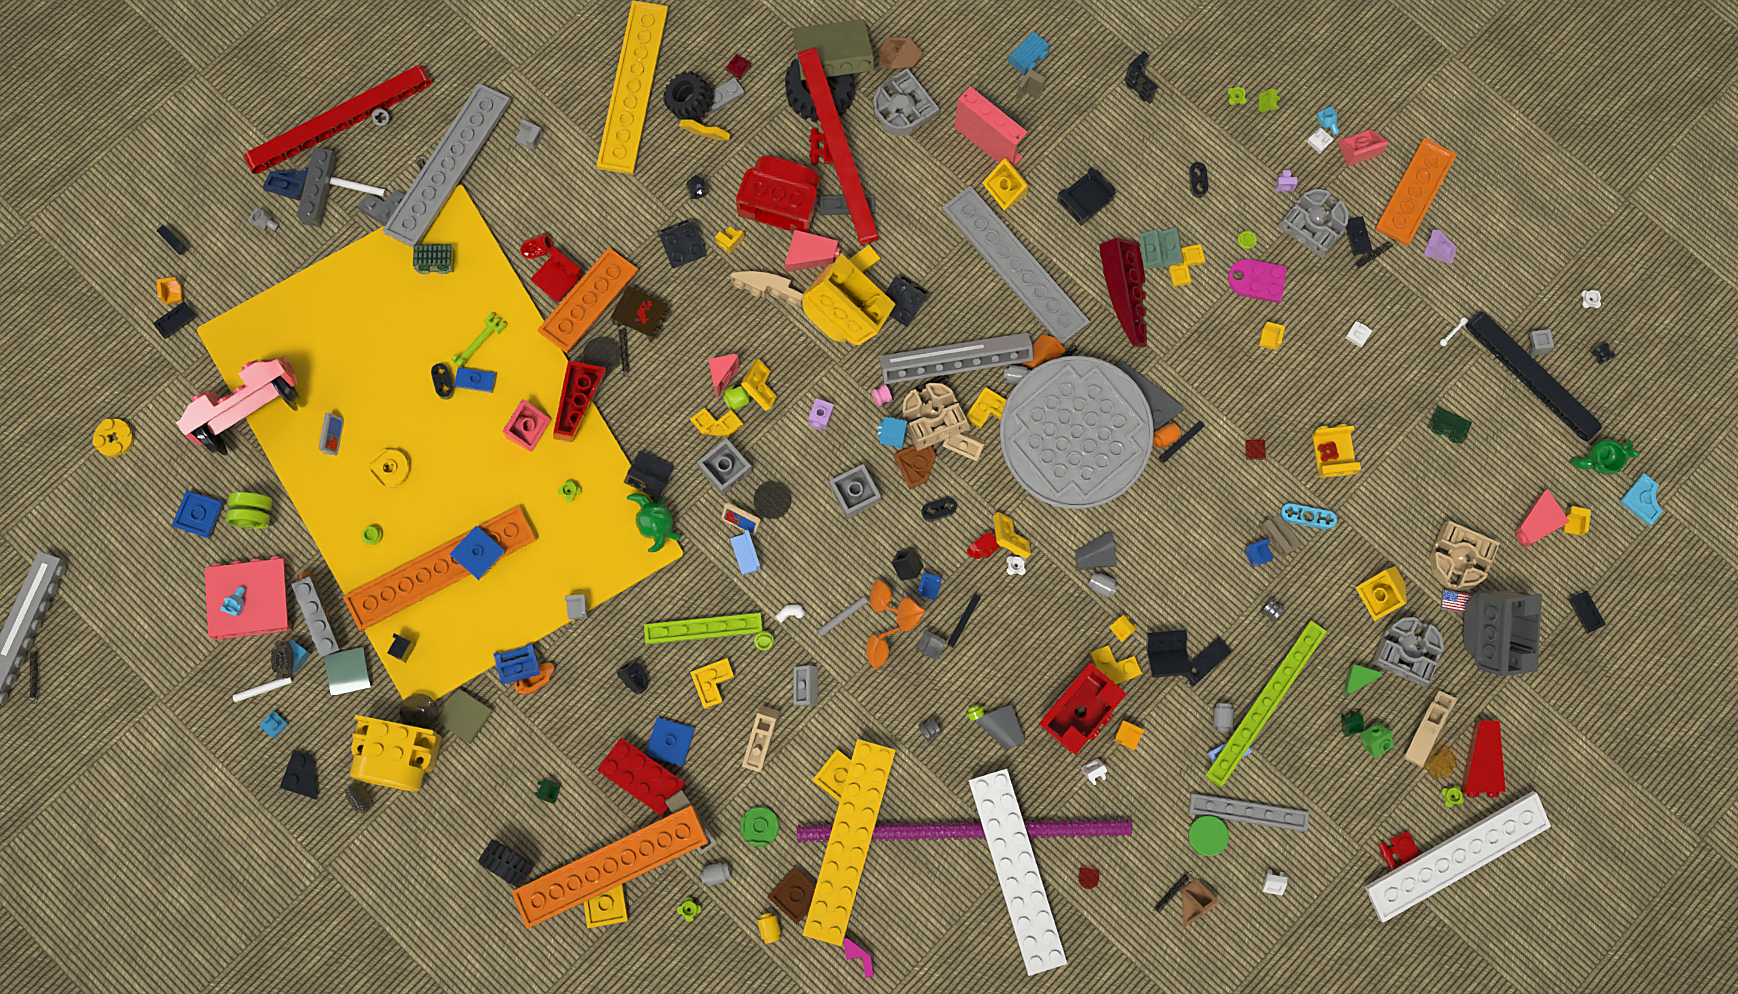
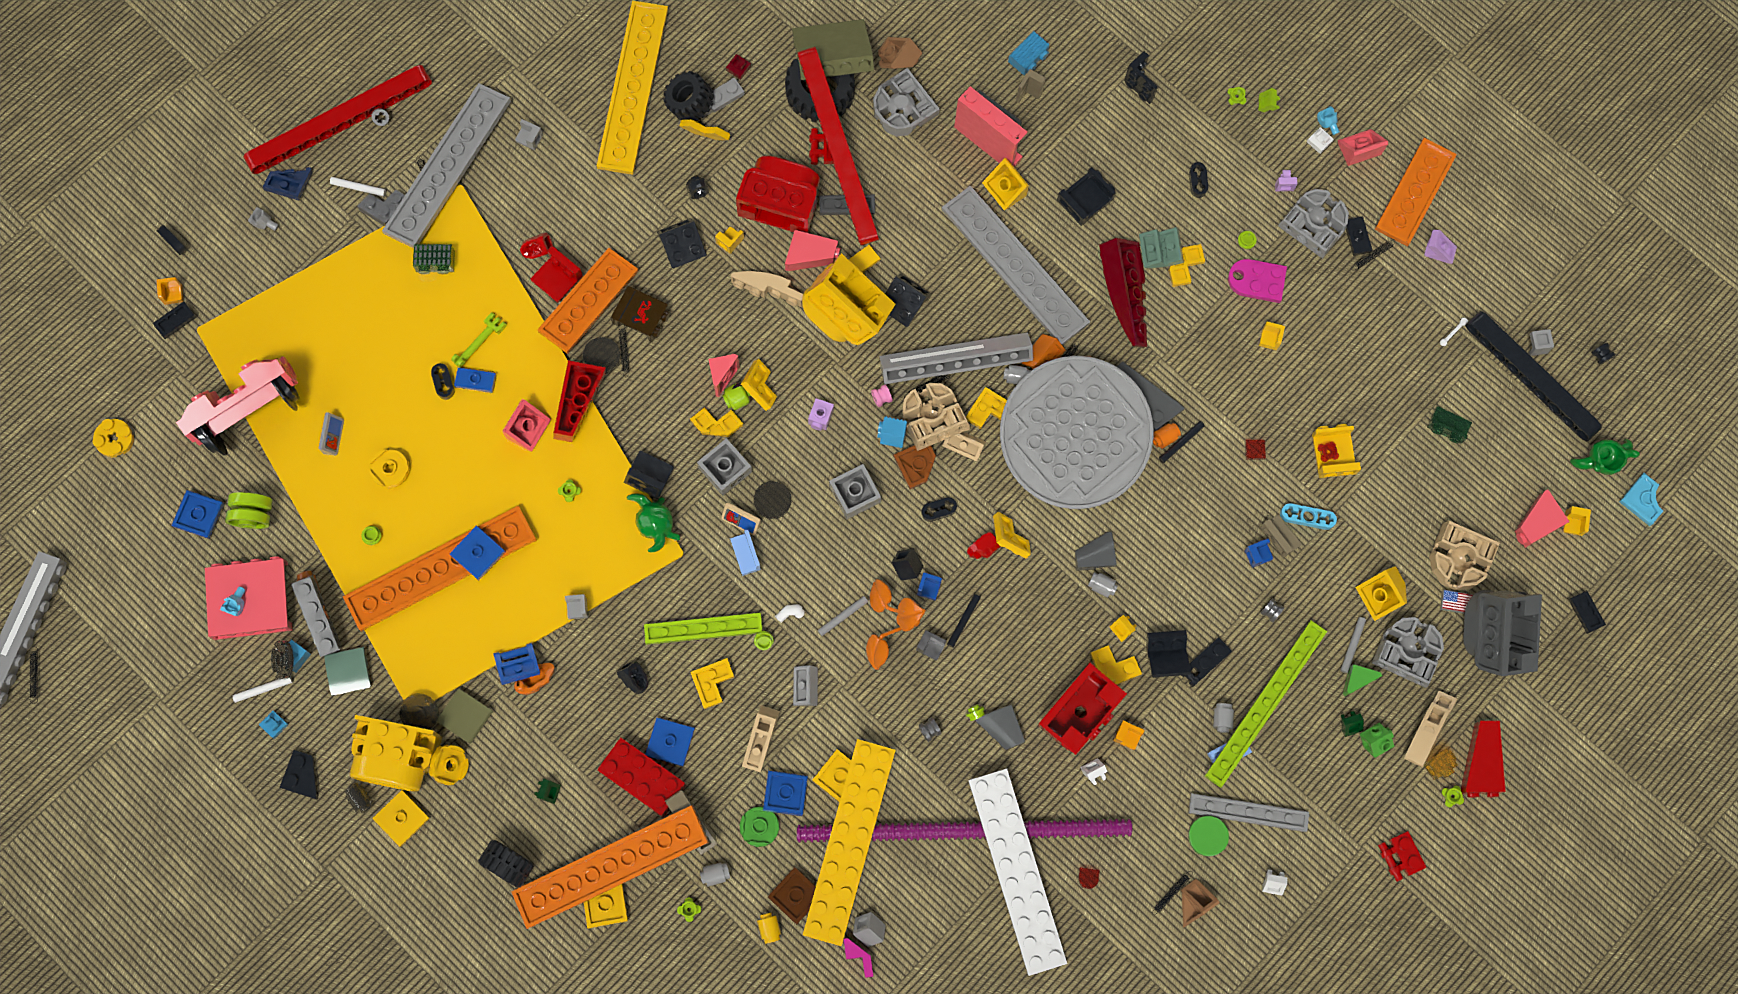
dark grey brick [297,147,337,227] -> none
black panel [387,633,415,663] -> none
white plate [1006,556,1026,575] -> none
white tile [1345,321,1372,347] -> none
white plate [1365,791,1551,923] -> none
white plate [1581,290,1601,308] -> none
none -> yellow plate [372,790,430,847]
none -> yellow plate [429,745,469,785]
none -> blue plate [763,771,808,816]
none -> light grey panel [853,912,885,947]
none -> light grey bar [1340,617,1366,673]

